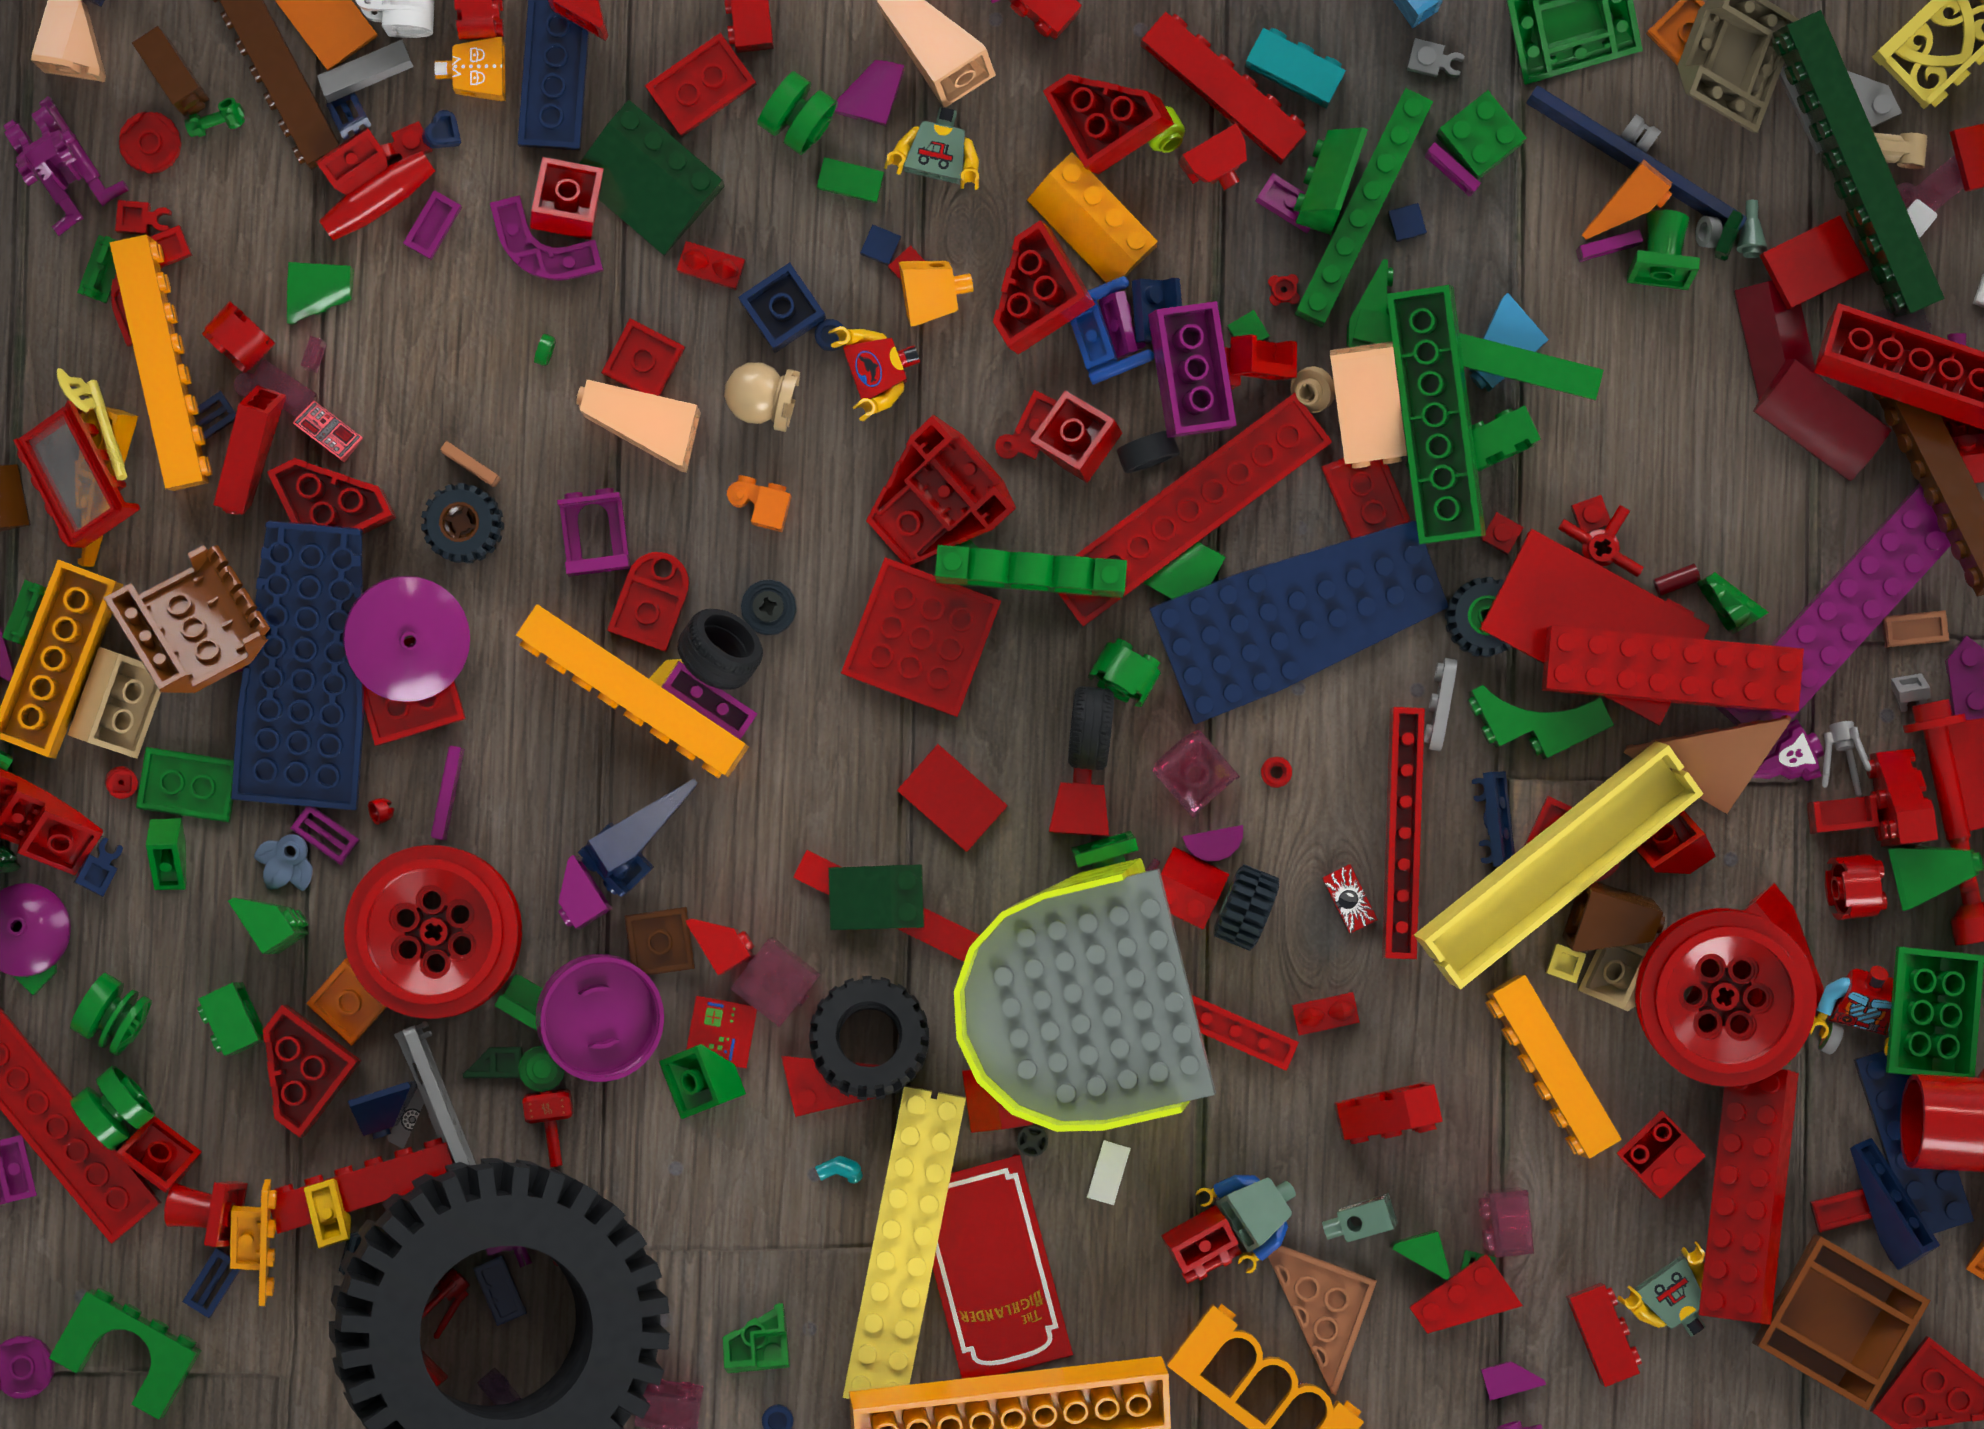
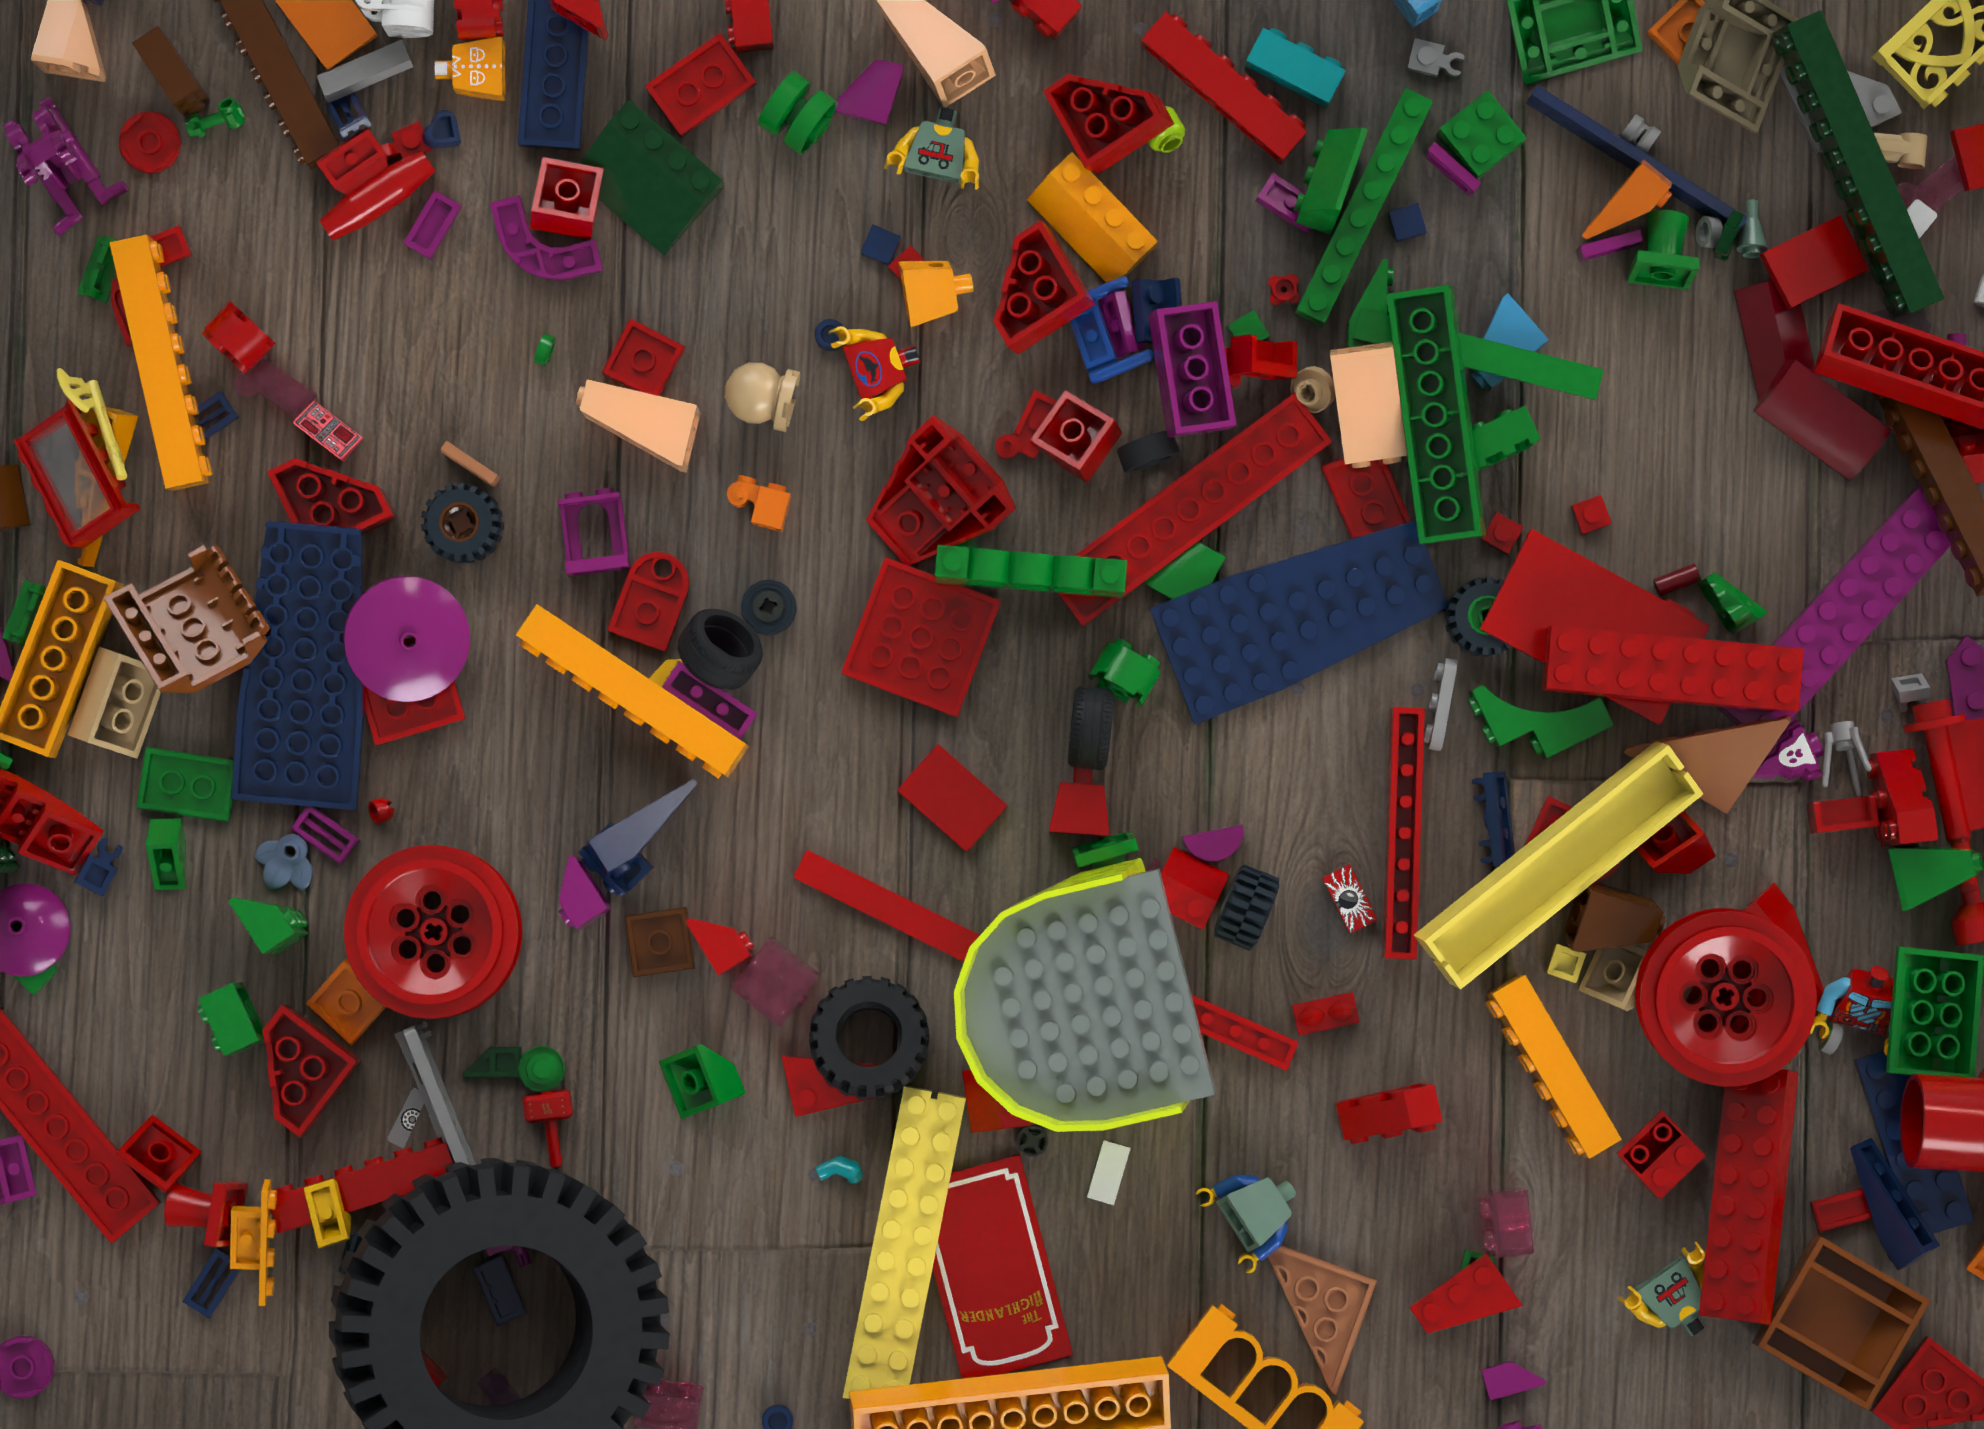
green arch [49,1288,202,1420] -> none
green wheel [70,973,152,1056] -> none
green wheel [70,1065,155,1151] -> none
red tile [105,766,138,799] -> none
red plate [115,200,172,235] -> none
red slope [213,385,286,515] -> none
green slope [287,262,354,325] -> none
clear pink tile [301,336,327,373] -> none
dark blue slope [348,1080,418,1139] -> none
red plant [422,1268,470,1339] -> none
magenta tile [431,745,465,840] -> none
green panel [494,974,543,1031] -> none
magenta piece [536,954,664,1082] -> none
red tile [677,241,746,290] -> none
red tile [686,996,758,1069] -> none
green slope [722,1303,790,1373] -> none
dark blue brick [738,262,826,353] -> none
green tile [817,157,884,204] -> none
dark green slope [829,864,924,930] -> none
clear pink slope [1152,729,1240,818] -> none
red brick [1161,1205,1242,1284] -> none
red brick [1178,123,1247,191] -> none
red plate [1261,757,1292,788] -> none
sand green torso [1322,1193,1398,1243] -> none
green slope [1390,1230,1450,1280] -> none
red bar [1558,505,1644,577] -> none
red brick [1566,1282,1642,1387] -> none
red brick [1825,854,1888,920] -> none
nougat tile [1882,610,1949,648] -> none

